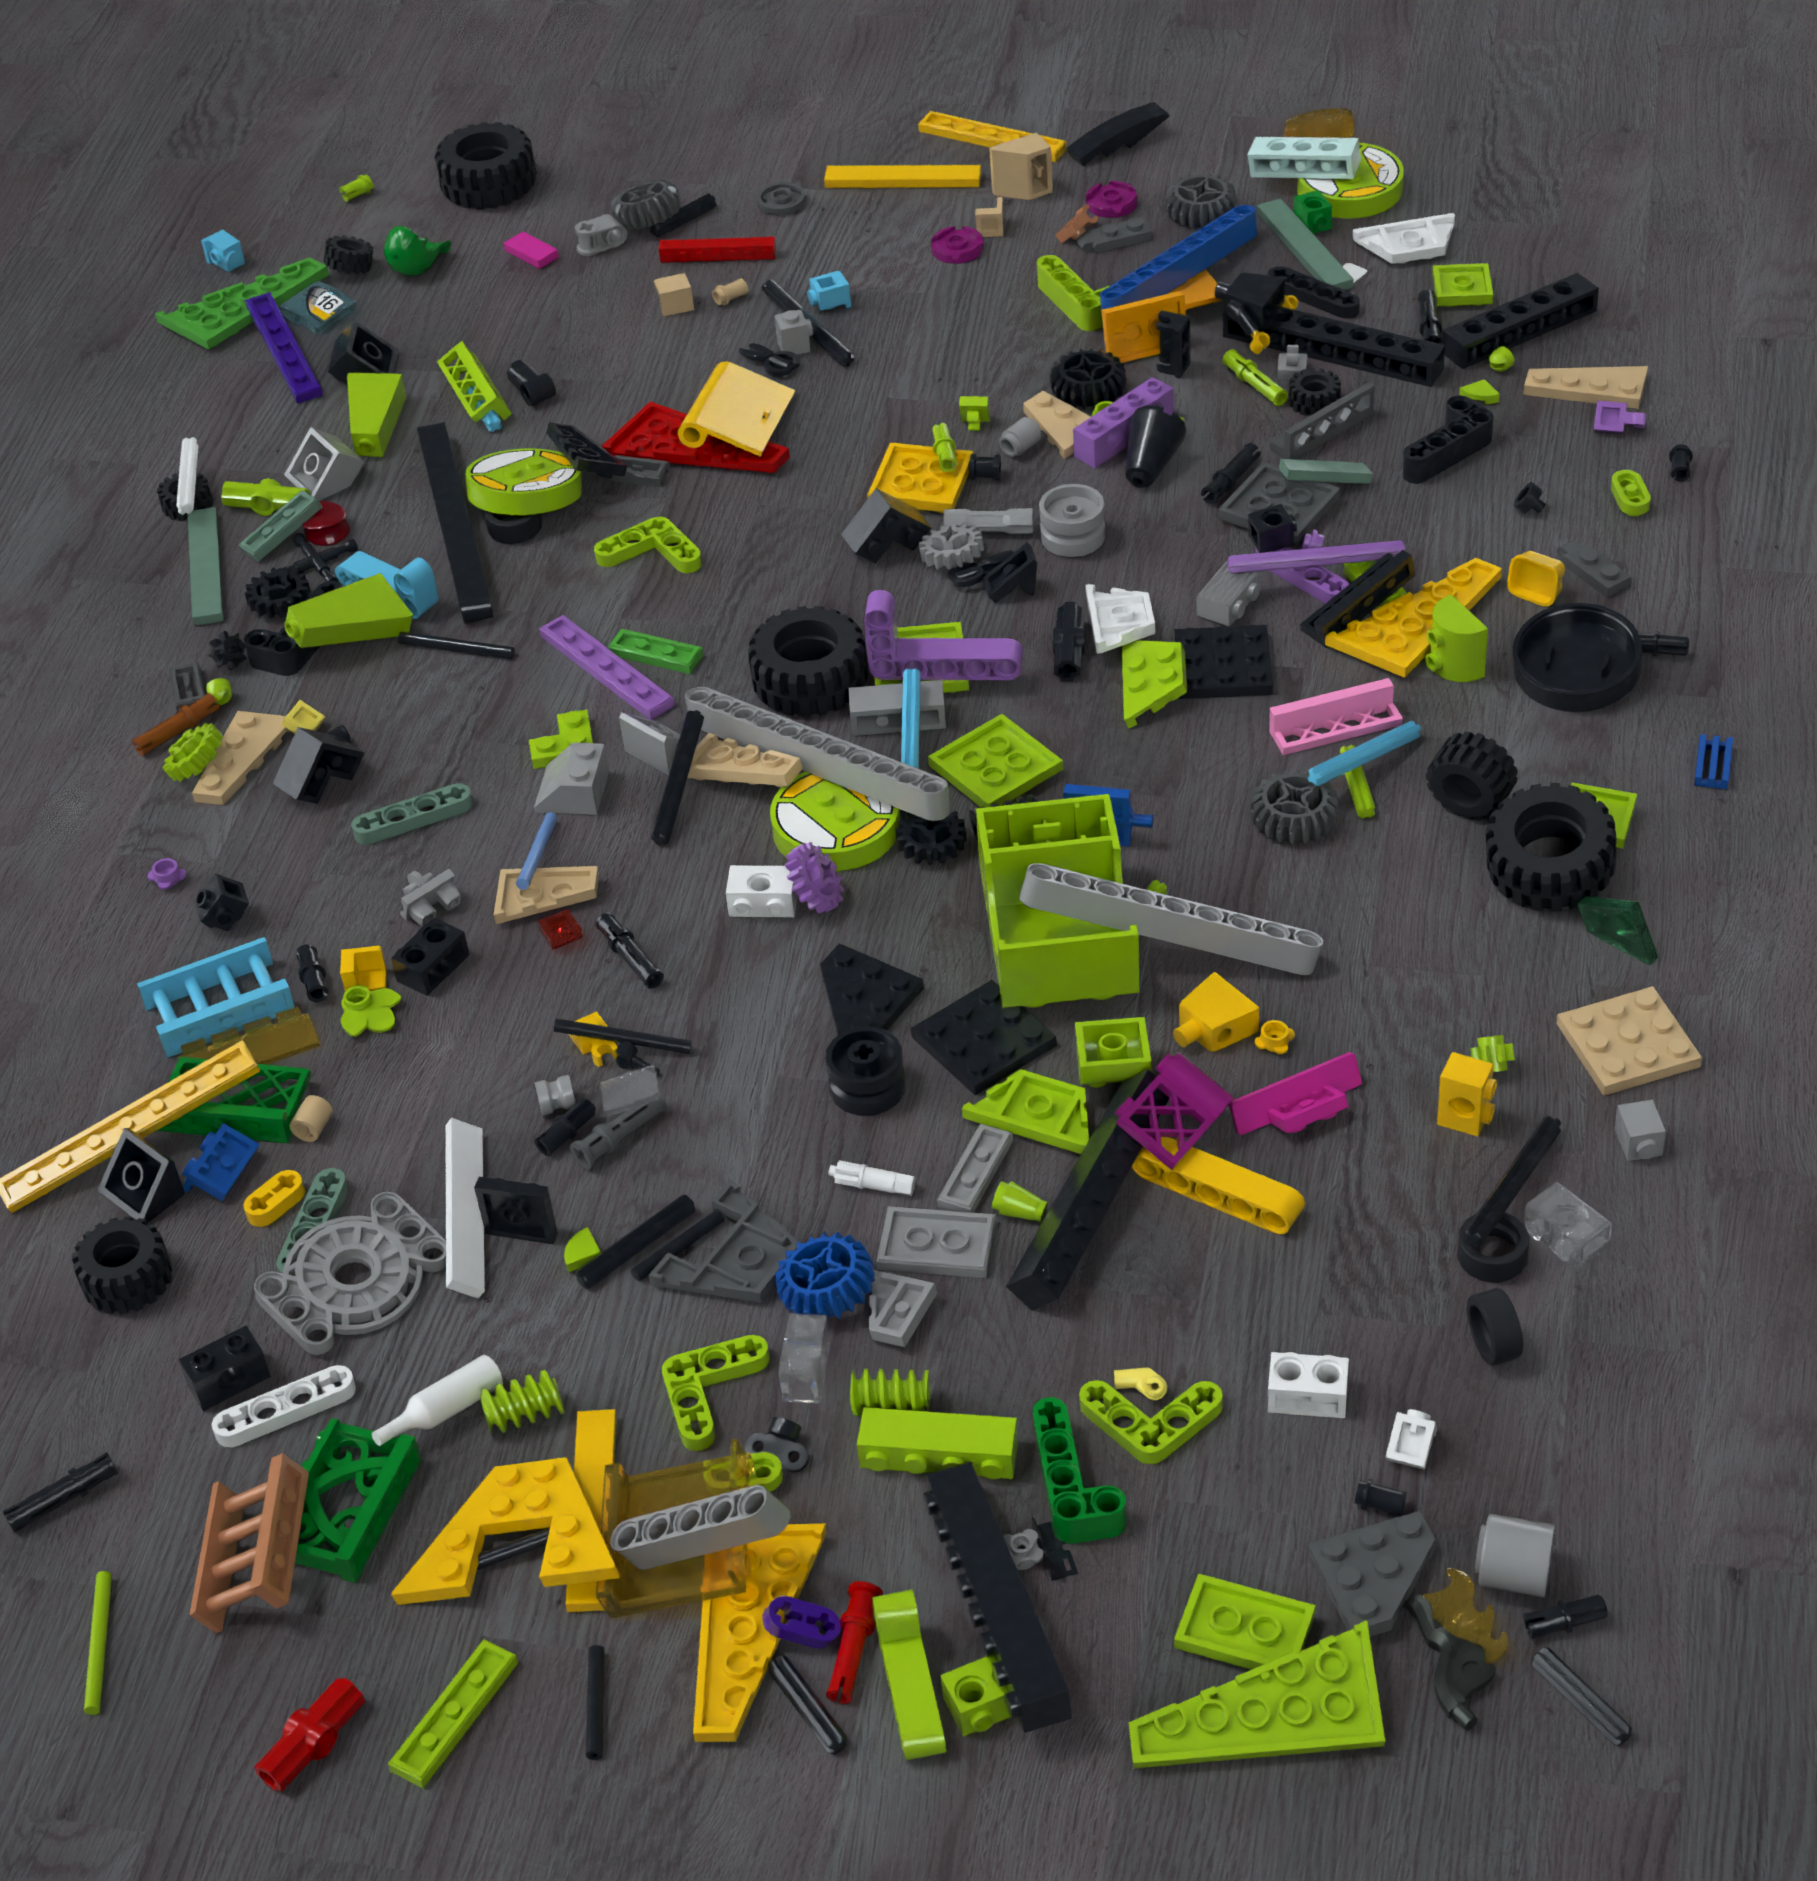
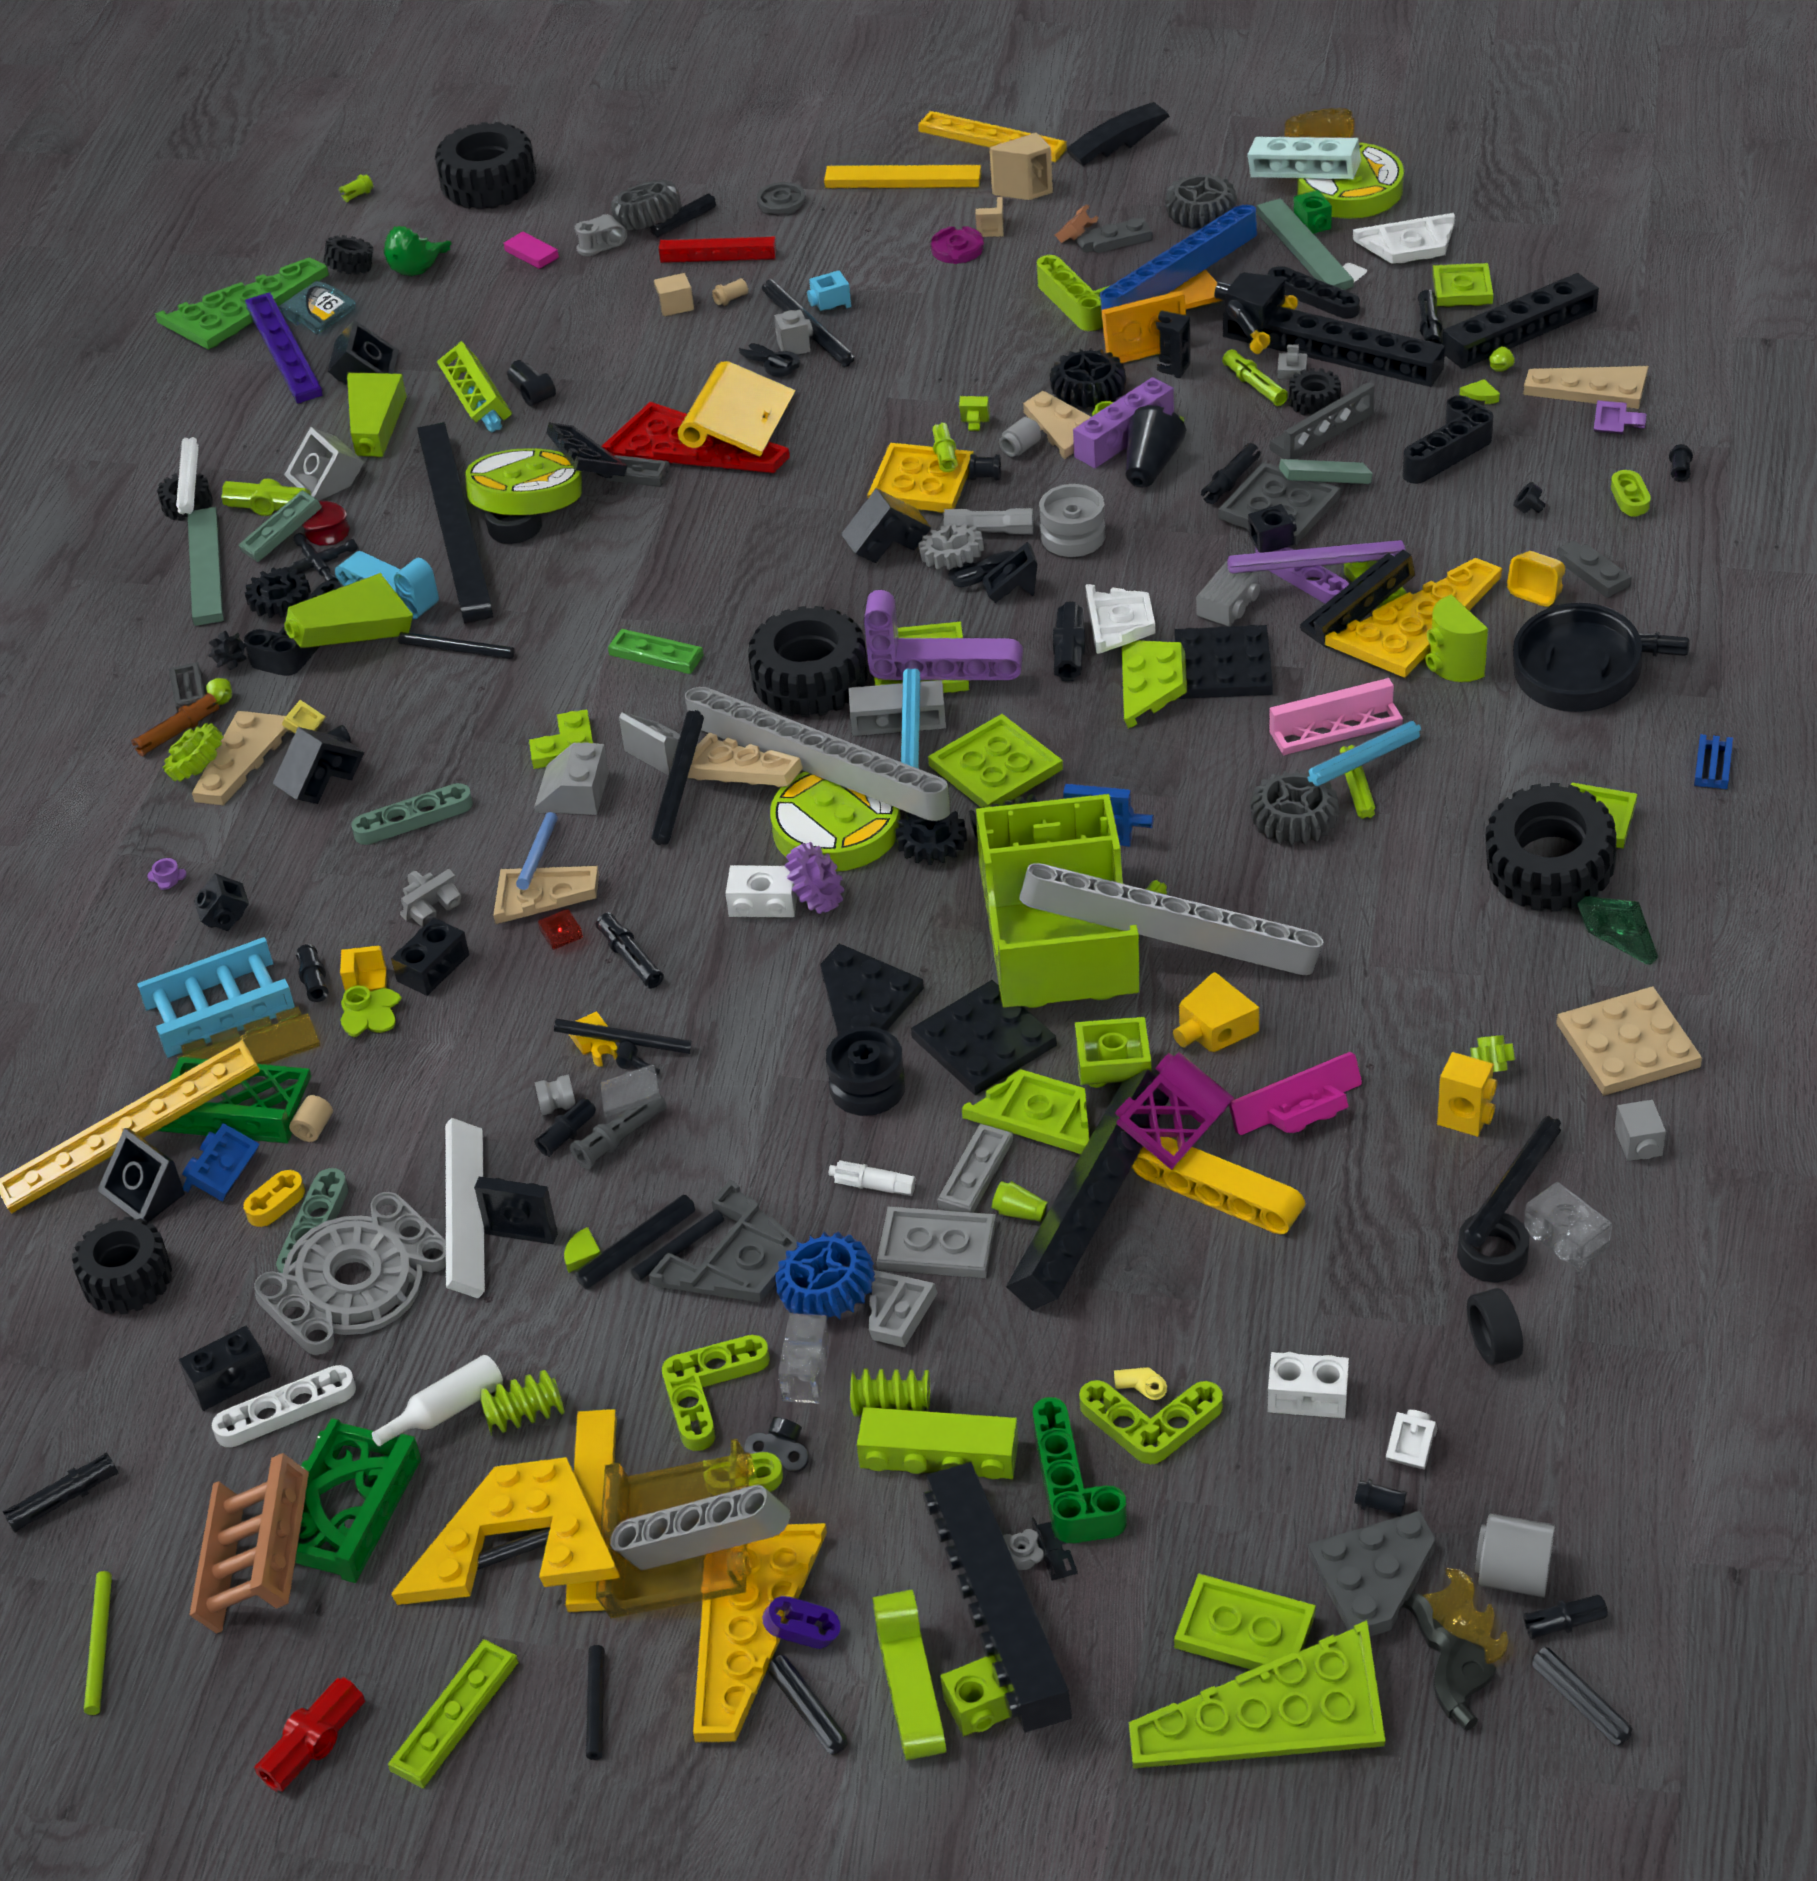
medium azure brick [201,230,245,272] -> none
medium lavender tile [539,615,675,720] -> none
lime beam [594,517,702,573] -> none
red pin [826,1581,884,1704] -> none
magenta tile [1086,181,1138,218] -> none
yellow plate [1255,1020,1295,1054] -> none
medium lavender plate [1301,529,1324,549] -> none
black tyre [1426,732,1518,820] -> none

